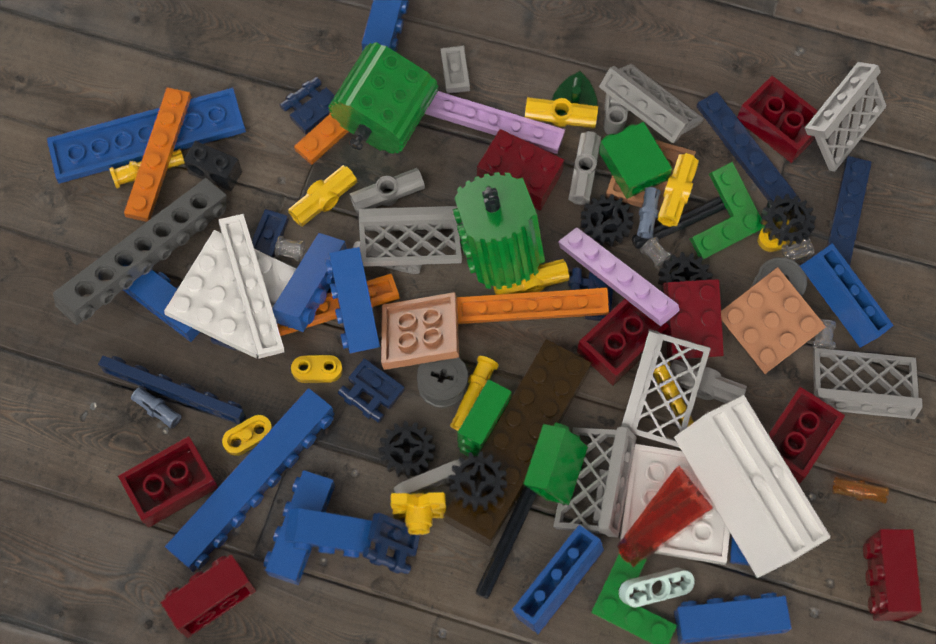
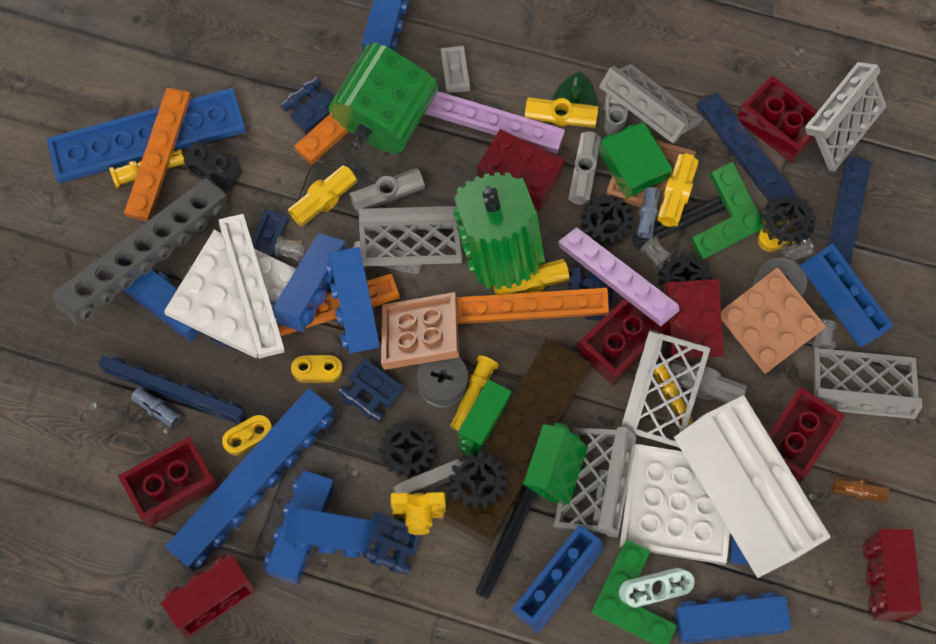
clear red slope [617,466,713,568] -> none

